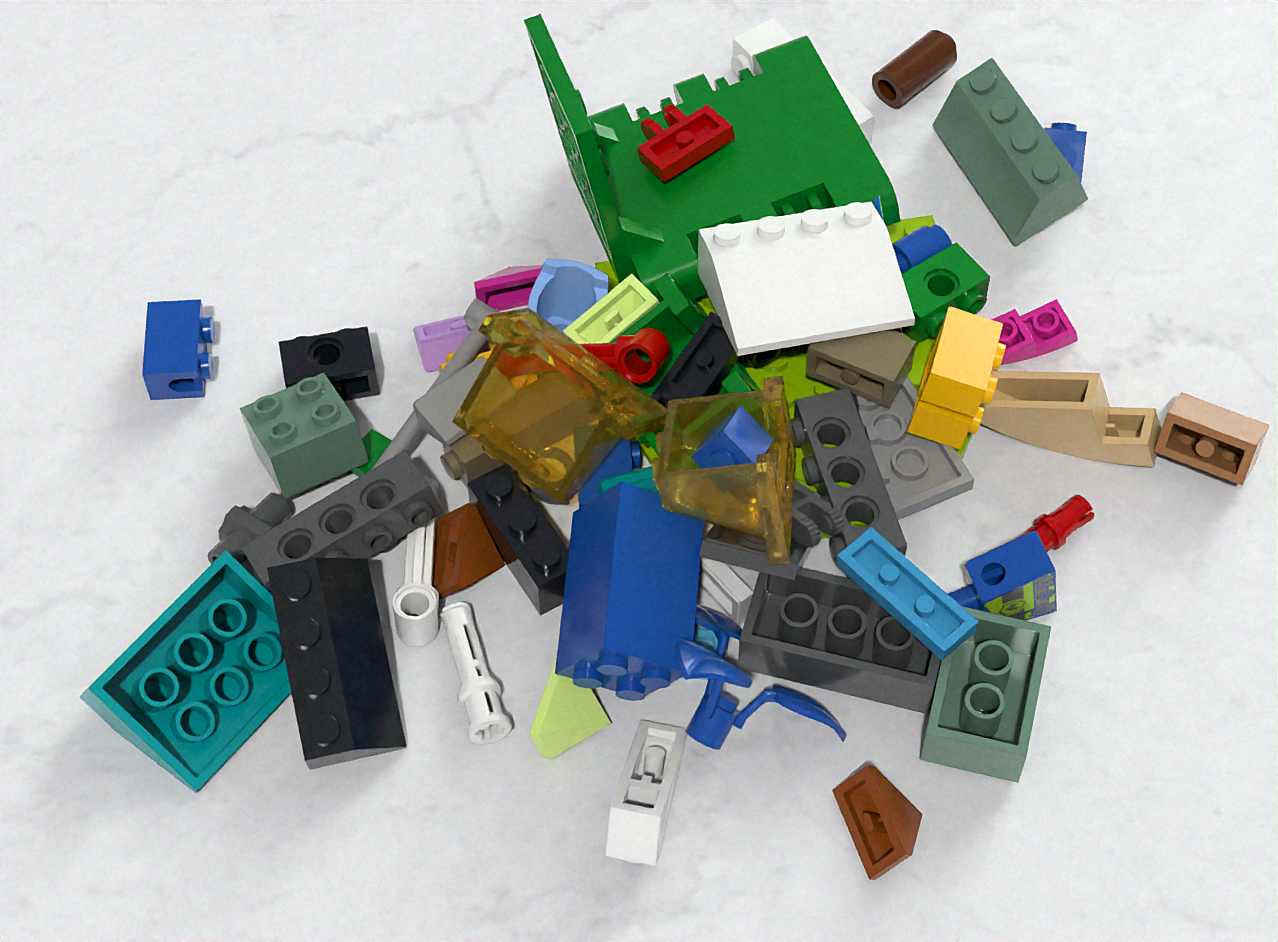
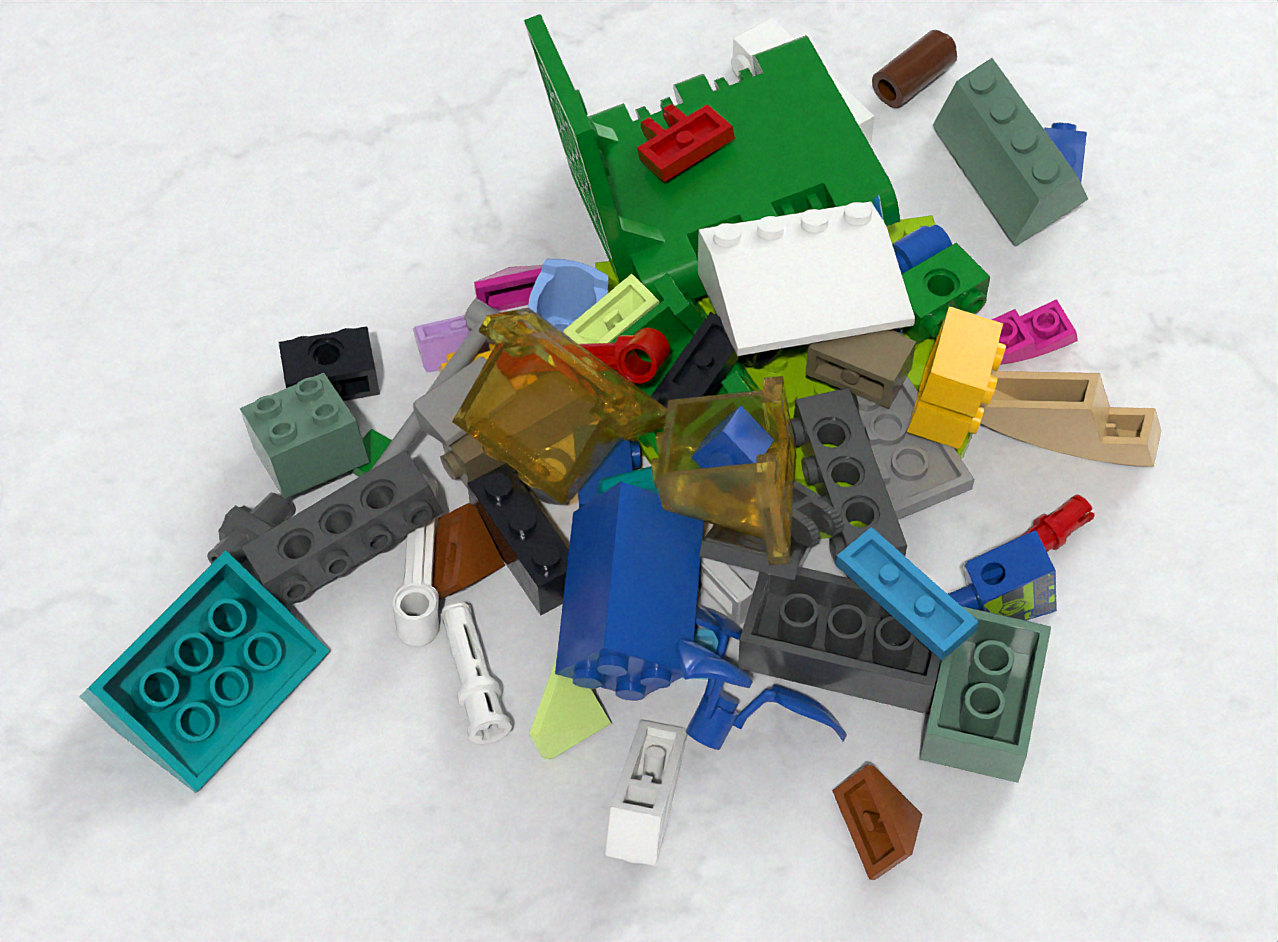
blue brick [142,299,215,400] -> none
black slope [267,558,407,770] -> none
medium nougat brick [1154,392,1269,486] -> none

